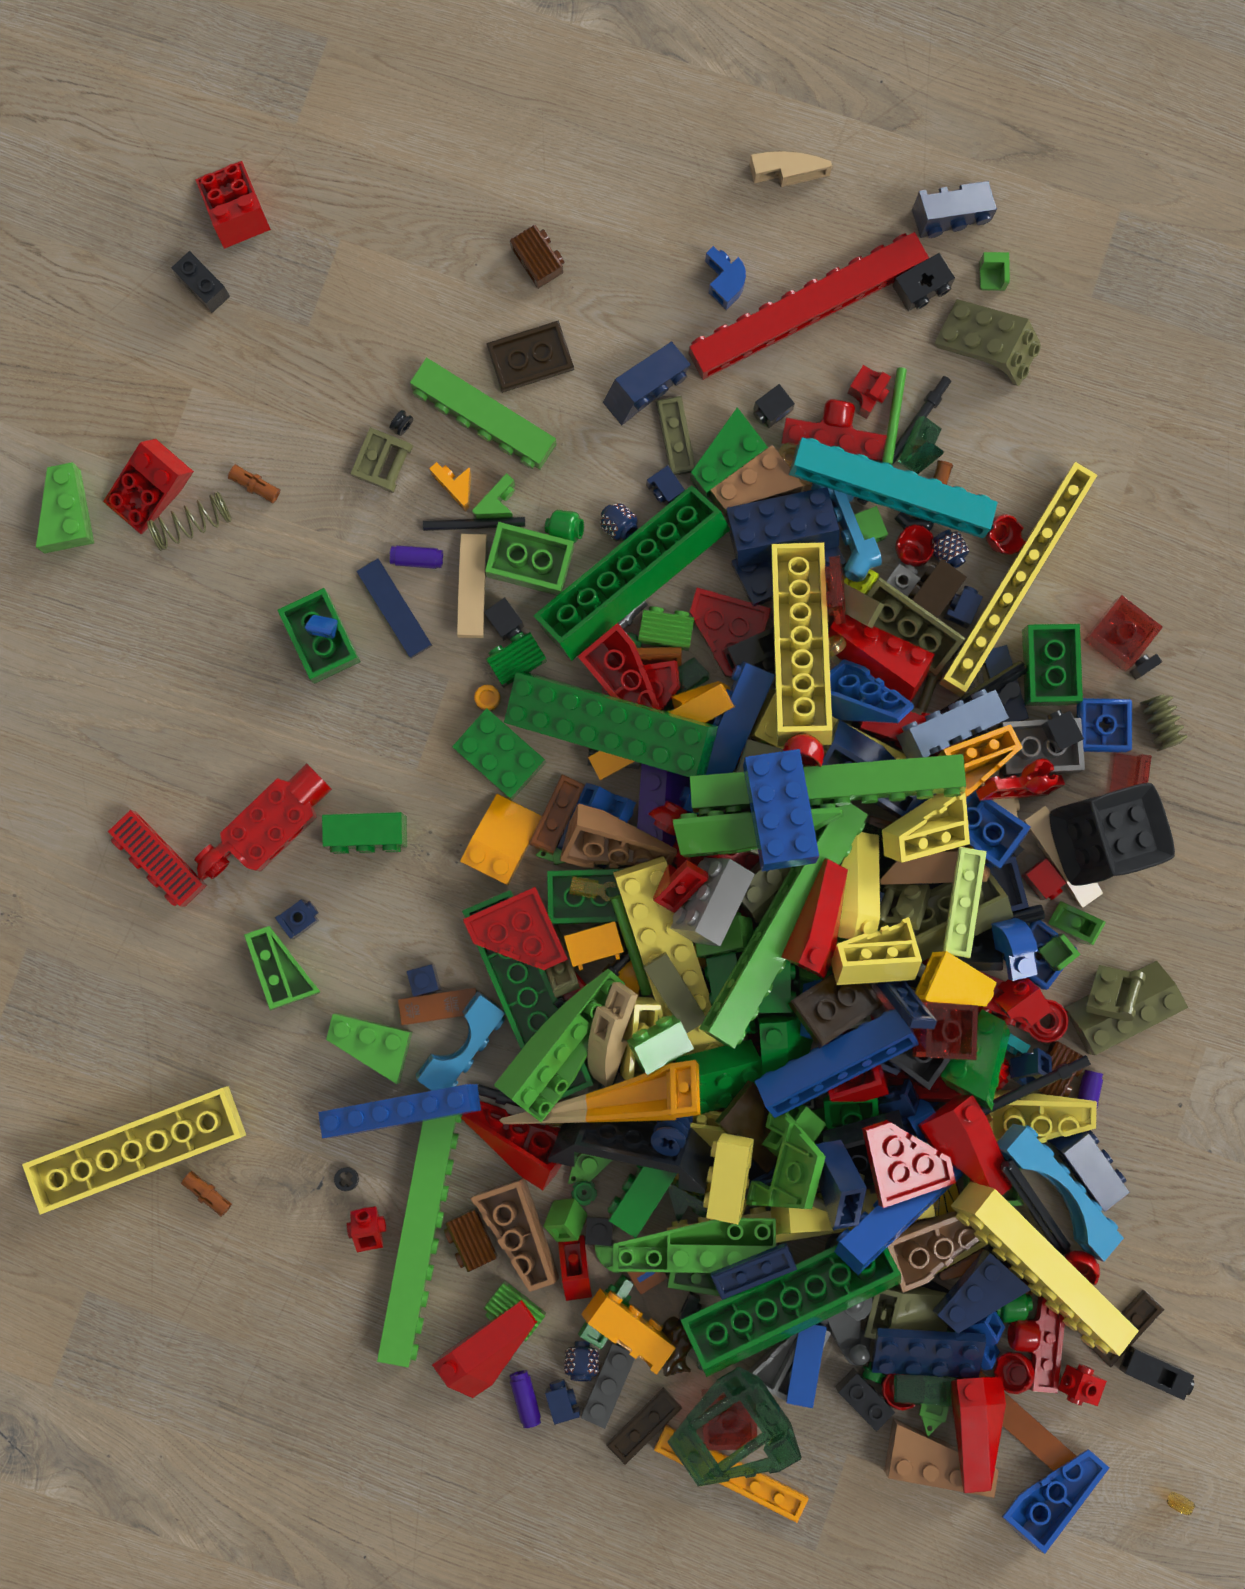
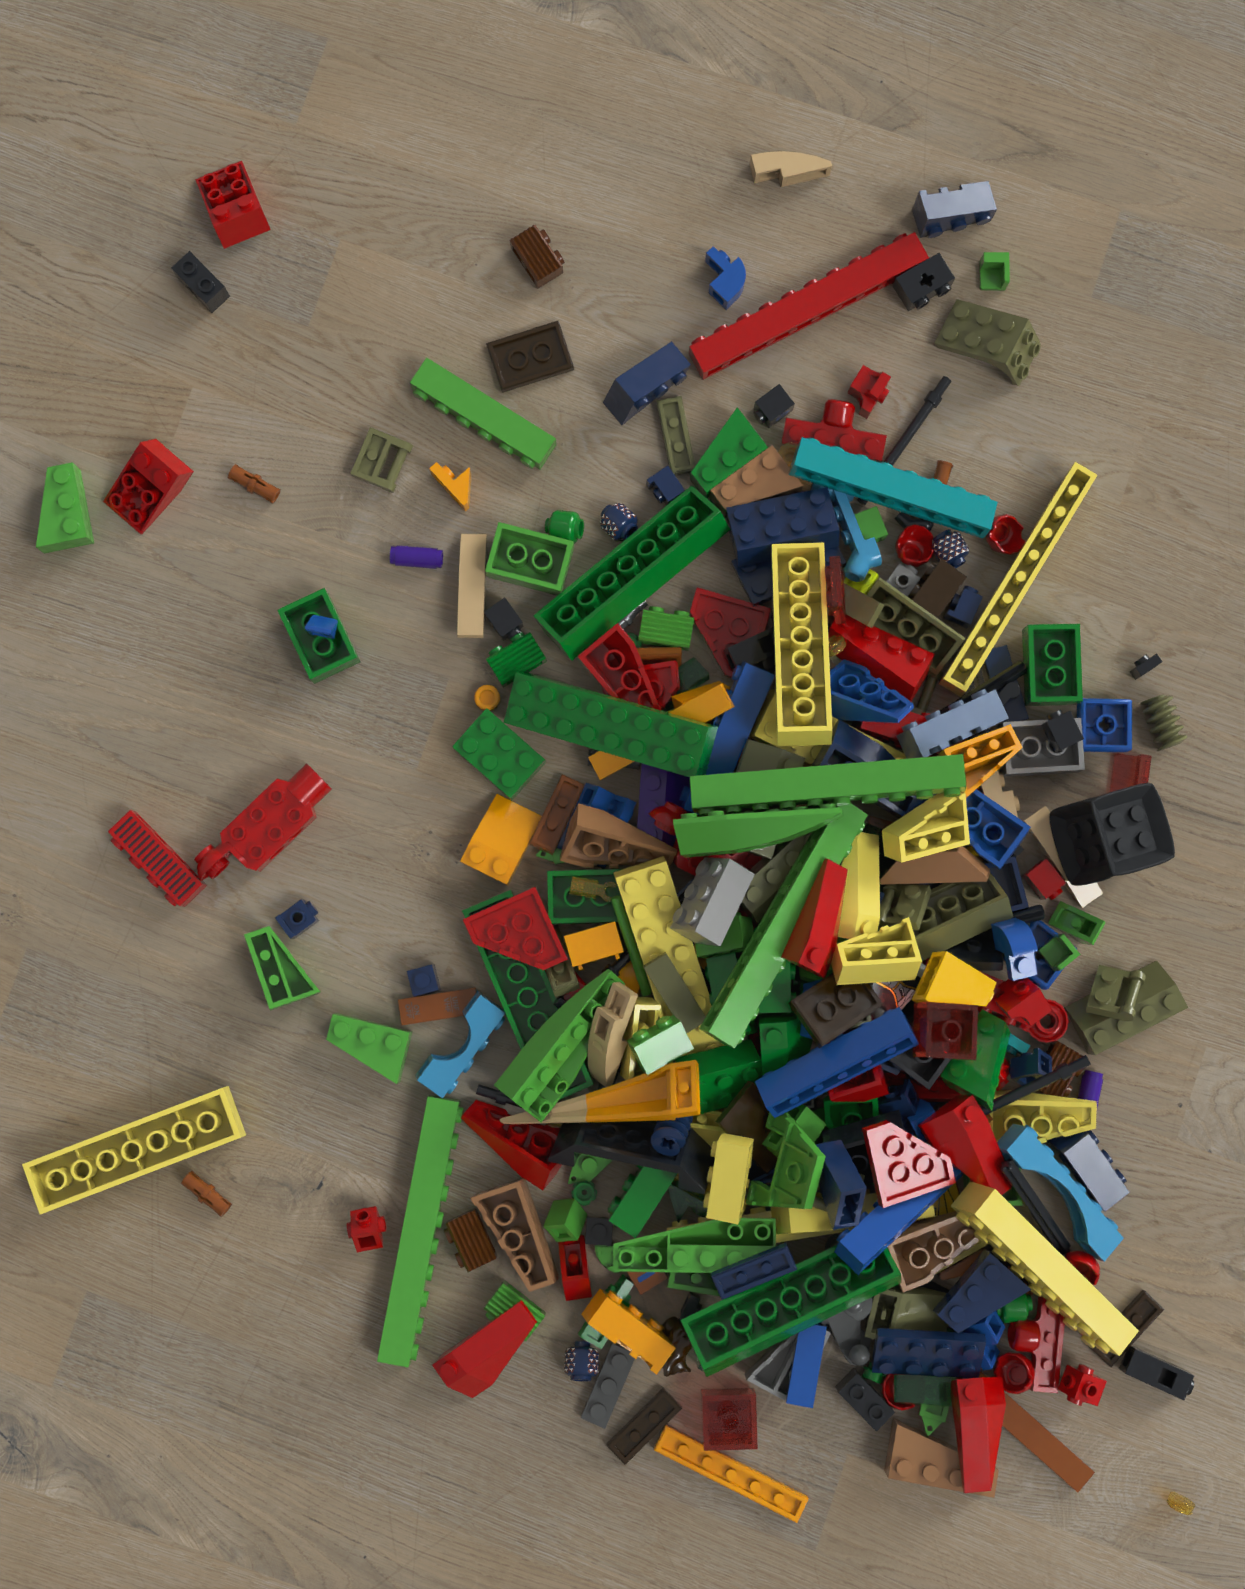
olive piece [147,491,231,551] -> none
blue brick [318,1084,481,1139] -> none
green brick [322,812,407,854] -> none
black bush [334,1167,359,1192] -> none
dark blue tile [356,558,433,659] -> none
black bush [389,410,414,436] -> none
black bar [423,517,526,531] -> none
bright green slope [472,473,515,519] -> none
dark purple piece [509,1370,541,1428] -> none
dark blue brick [545,1379,580,1425] -> none
red slope [653,860,708,913] -> none
clear green windscreen [667,1367,802,1487] -> none
blue brick [743,749,819,872] -> none
red hair [783,734,824,767] -> none
dark blue tile [877,981,937,1029] -> none
bright green bar [882,367,907,465] -> none
clear green slope [898,416,944,474] -> none
yellowish green tile [943,847,987,958] -> none
red plate [976,758,1065,800] -> none
blue wedge [1002,1449,1110,1554] -> none
clear red brick [1084,595,1163,671] -> none

